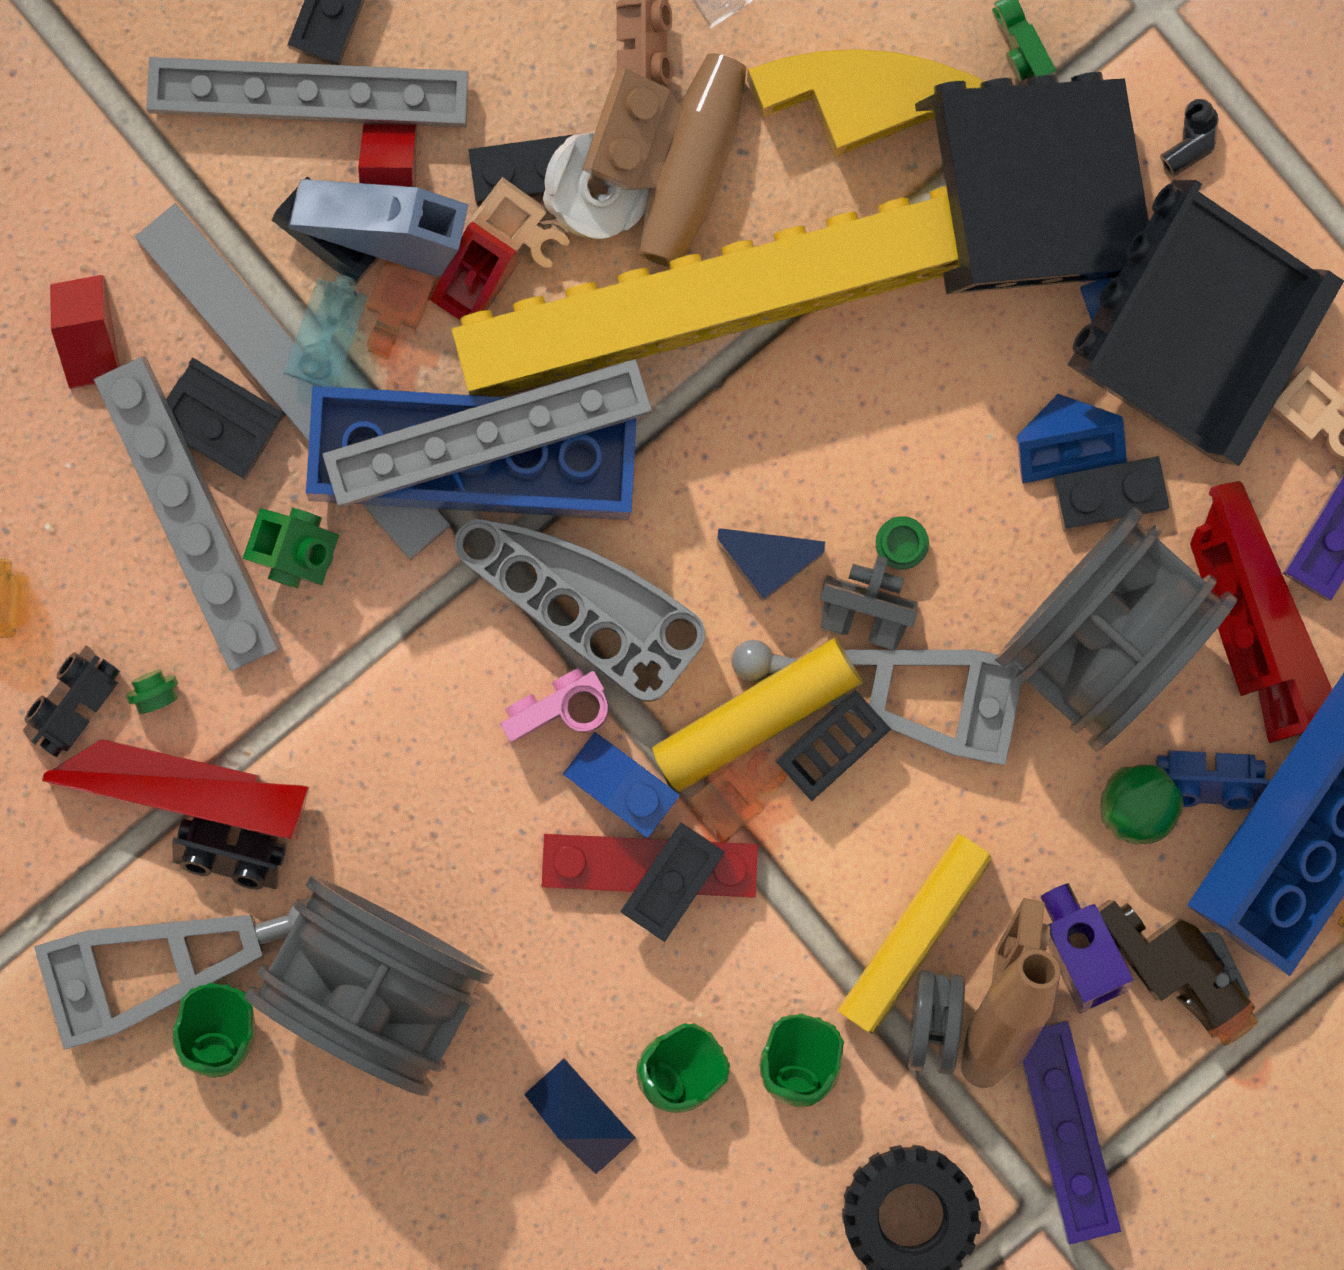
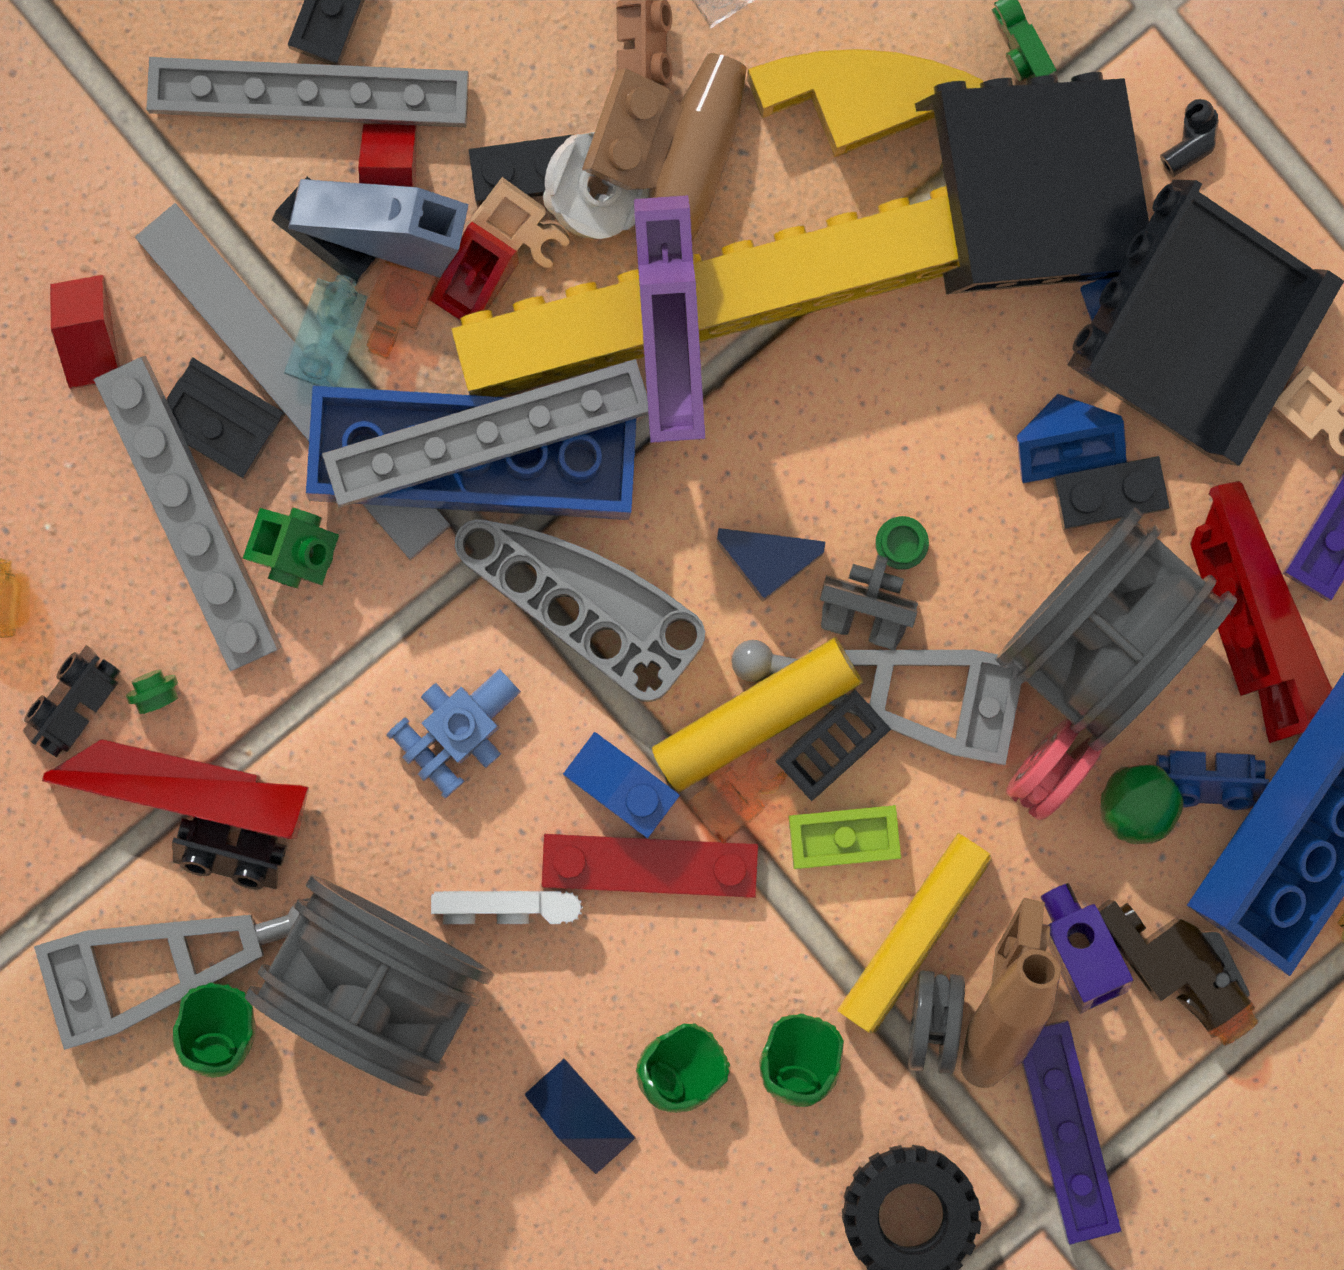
bright pink plate [500,667,609,743] -> none
black plate [620,822,725,942] -> none
none -> medium blue piece [386,668,521,799]
none -> white hinge [431,891,583,924]
none -> medium lavender slope [634,195,705,443]
none -> lime plate [788,805,901,869]
none -> coral head [1006,719,1102,821]

